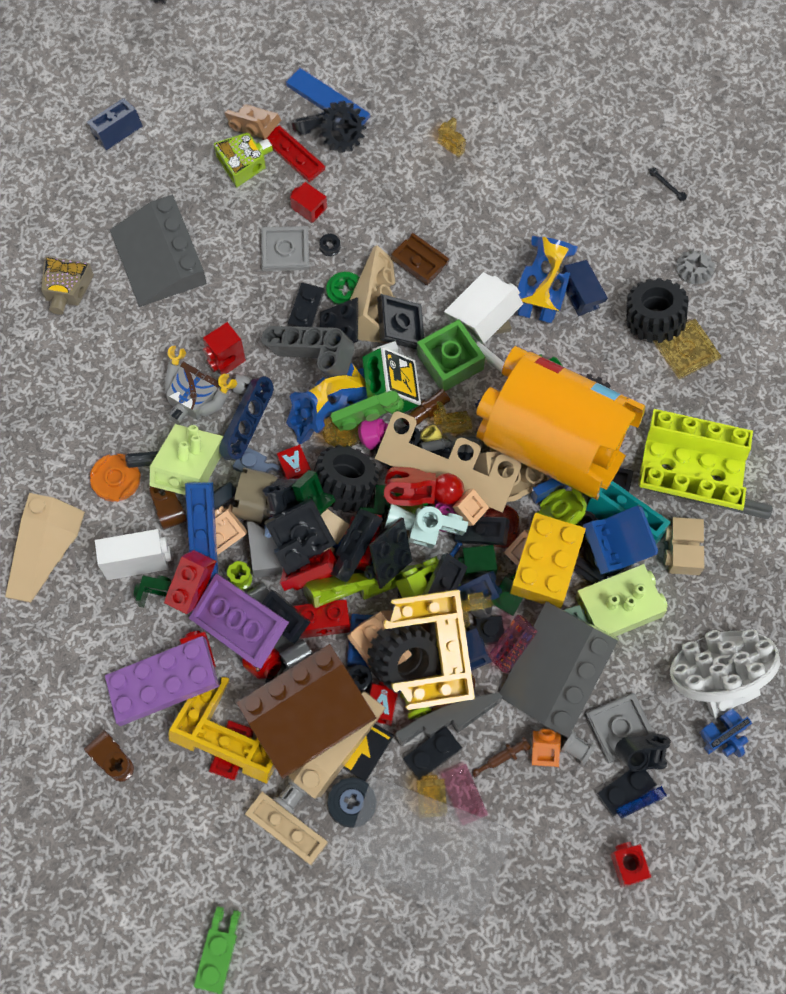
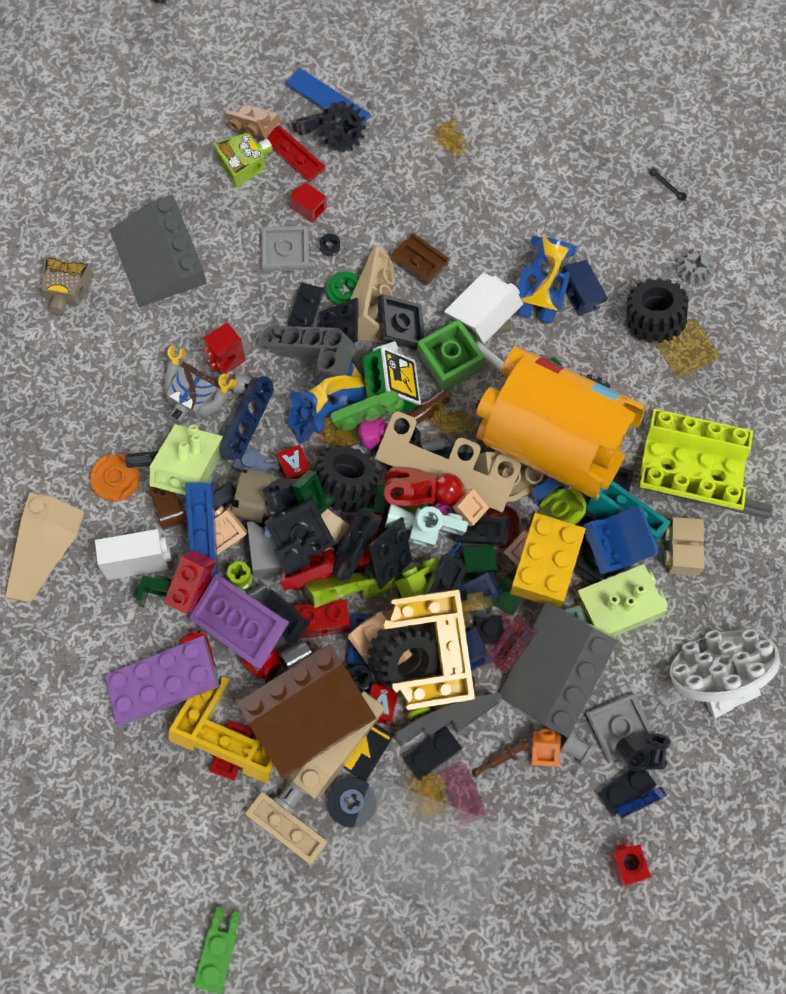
reddish brown piece [83,730,134,782] -> none
dark blue hinge [87,98,143,151] -> none
light yellow hinge [421,425,442,442] -> none
blue hips [700,708,752,758] -> none

